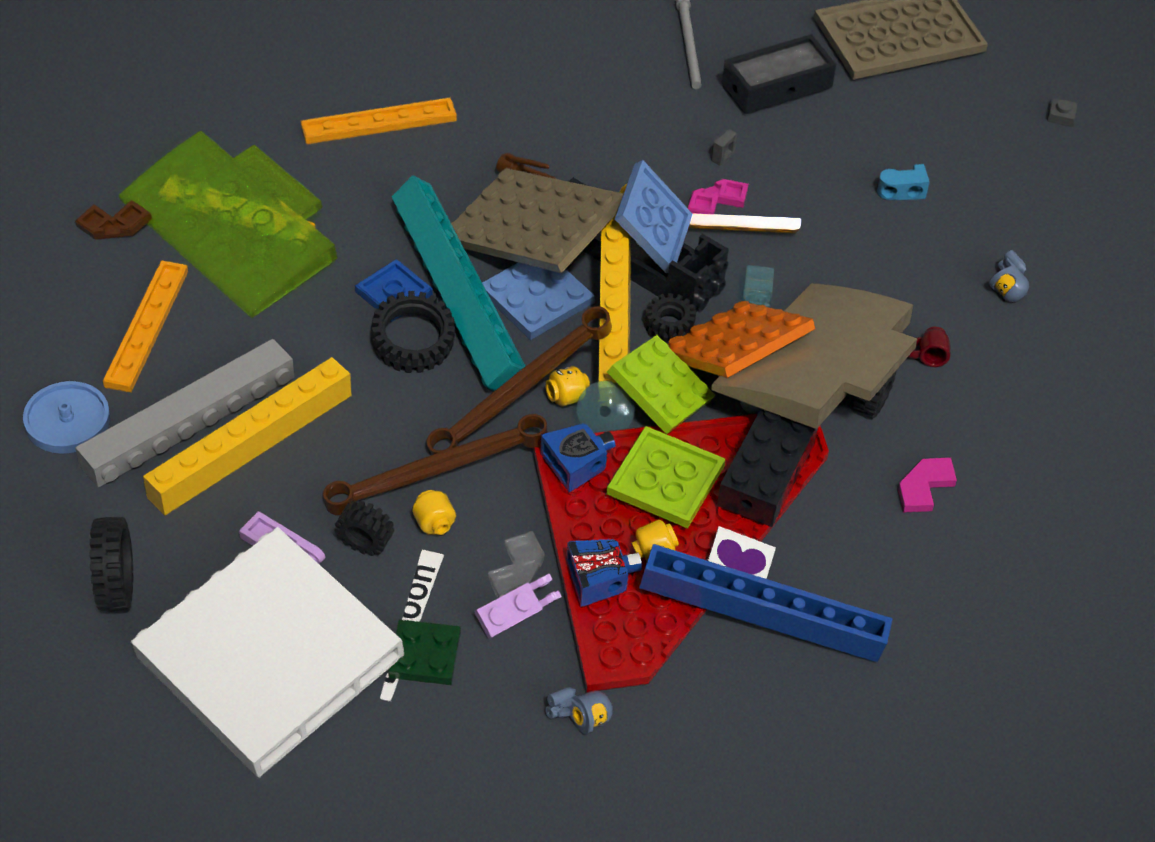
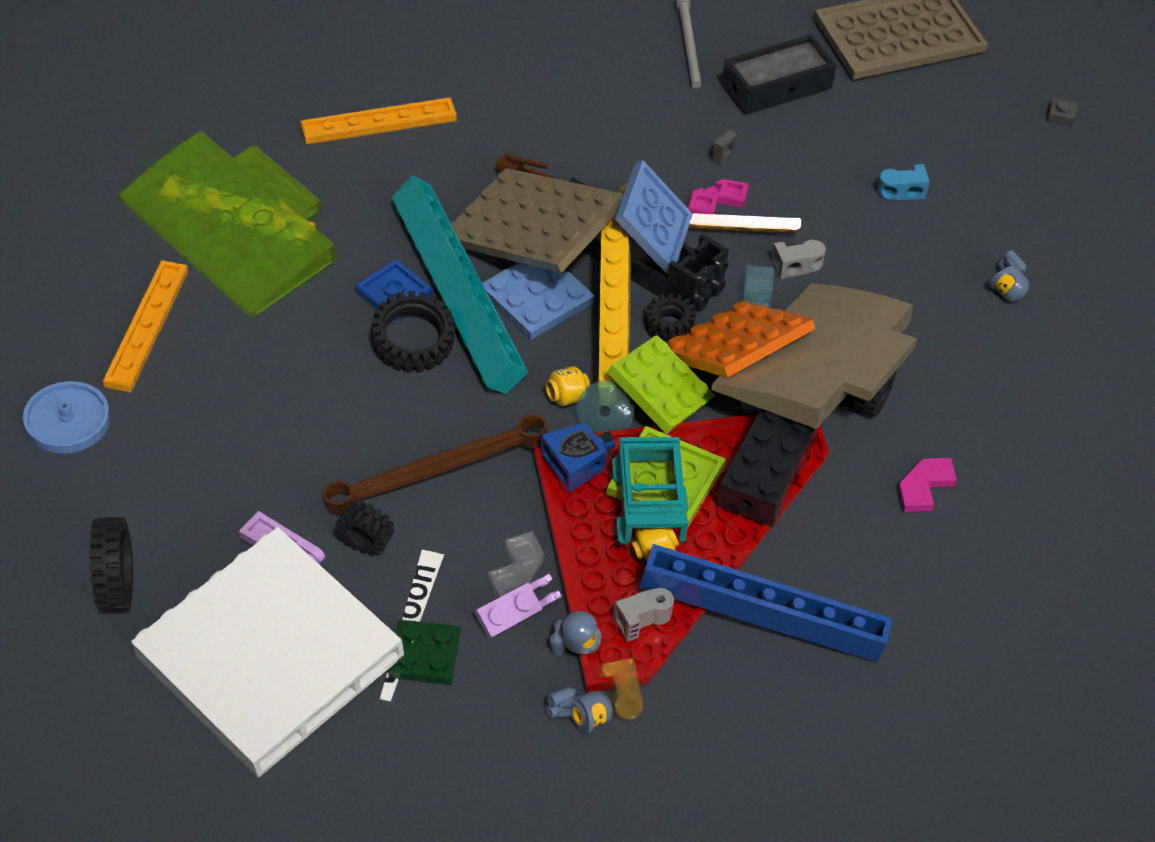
reddish brown tile [75,200,152,240] -> none
light grey brick [75,339,294,488] -> none
yellow brick [143,357,352,516] -> none
yellow head [412,490,456,535] -> none
reddish brown piece [427,306,612,455] -> none
blue torso [566,539,642,606] -> none
tile [707,526,776,579] -> none
dark red piece [908,326,951,367] -> none
none -> sand blue piece [550,611,601,656]
none -> clear yellow leg [598,658,643,719]
none -> teal piece [612,437,688,544]
none -> light grey leg [613,588,674,641]
none -> light grey leg [771,240,826,279]

